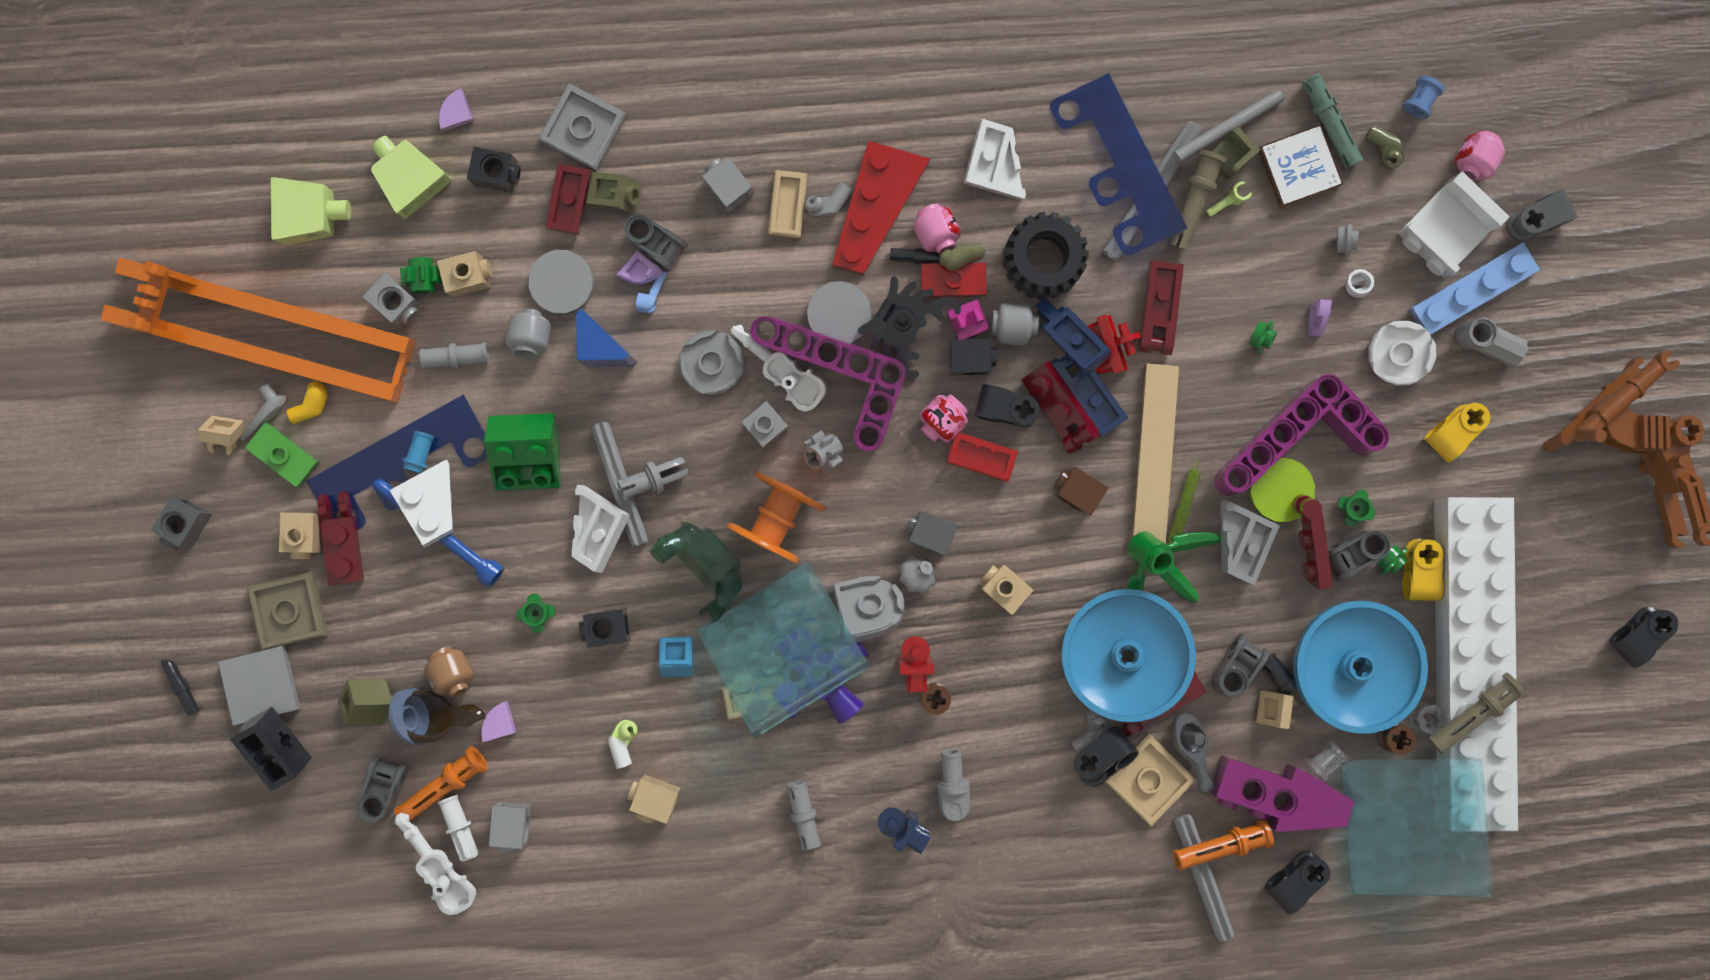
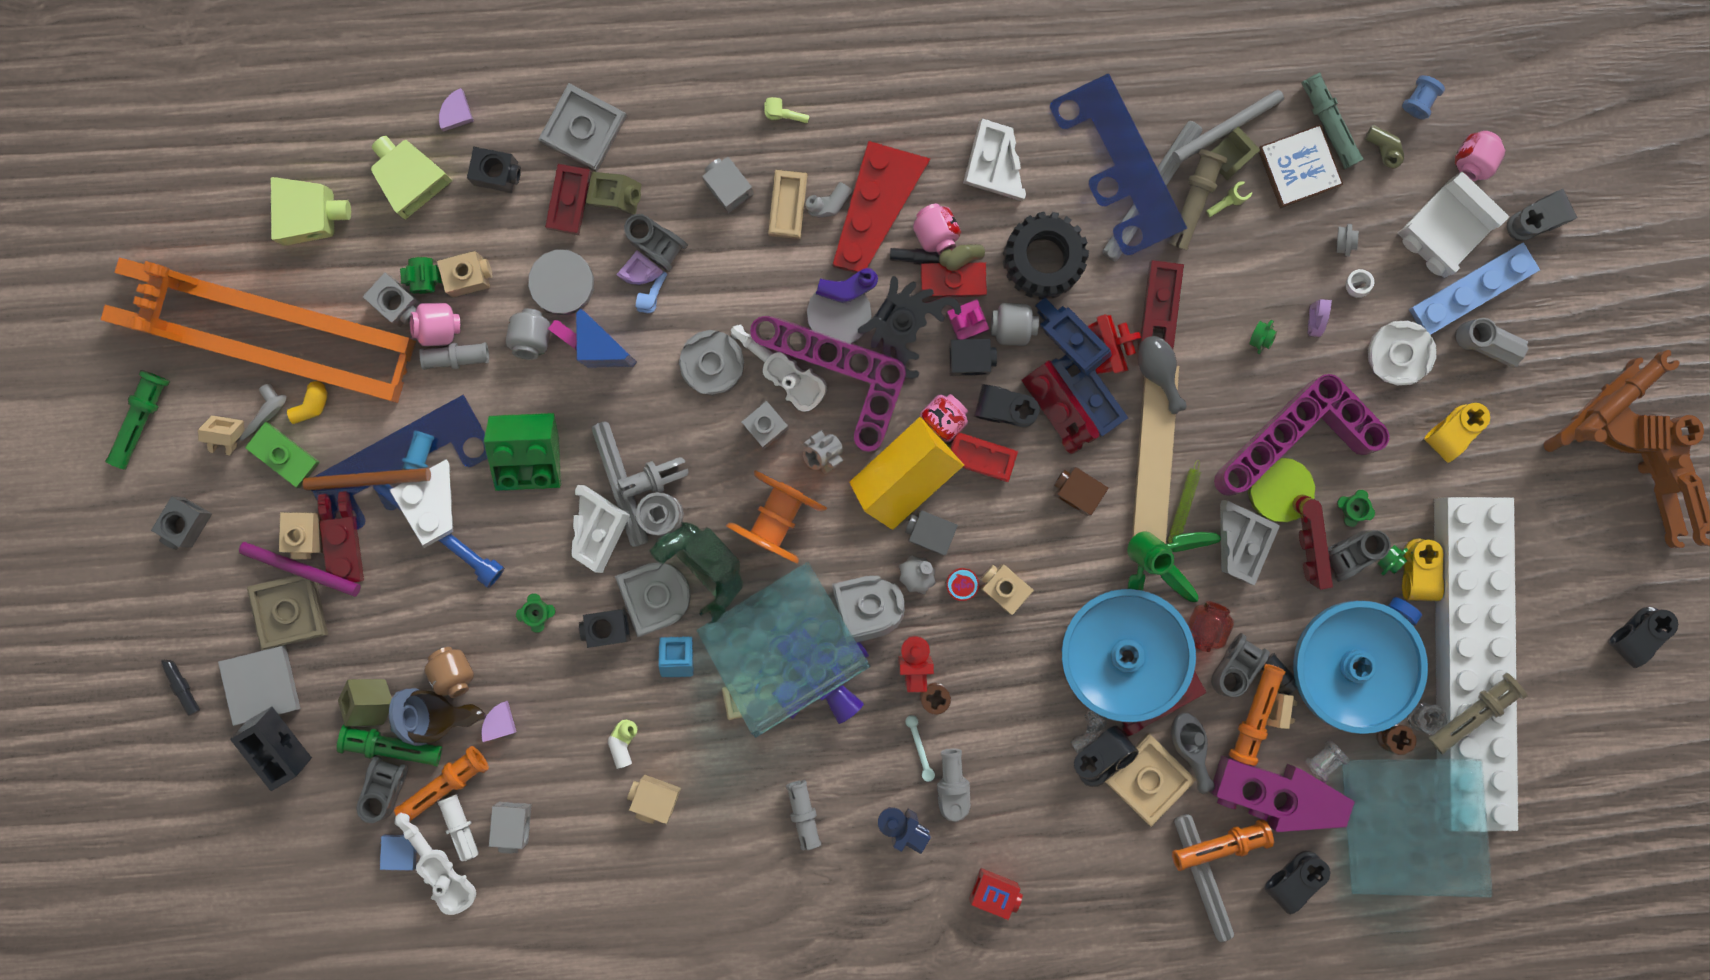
none -> green pin [105,370,170,470]
none -> magenta bar [239,542,361,597]
none -> dark orange bar [303,468,431,491]
none -> green pin [337,724,442,767]
none -> medium blue tile [380,834,417,870]
none -> bright pink head [410,303,460,346]
none -> dark pink tile [548,320,577,350]
none -> light grey tile [615,563,691,637]
none -> light grey wheel [636,492,684,536]
none -> yellowish green hand [764,97,809,123]
none -> dark purple arm [816,268,878,303]
none -> yellow slope [849,416,964,530]
none -> light aqua hinge [905,715,935,782]
none -> tile [946,568,979,601]
none -> red brick [969,868,1023,920]
none -> dark grey piece [1137,336,1187,414]
none -> clear red head [1188,601,1234,652]
none -> orange pin [1229,664,1286,766]
none -> blue tile [1388,597,1422,626]

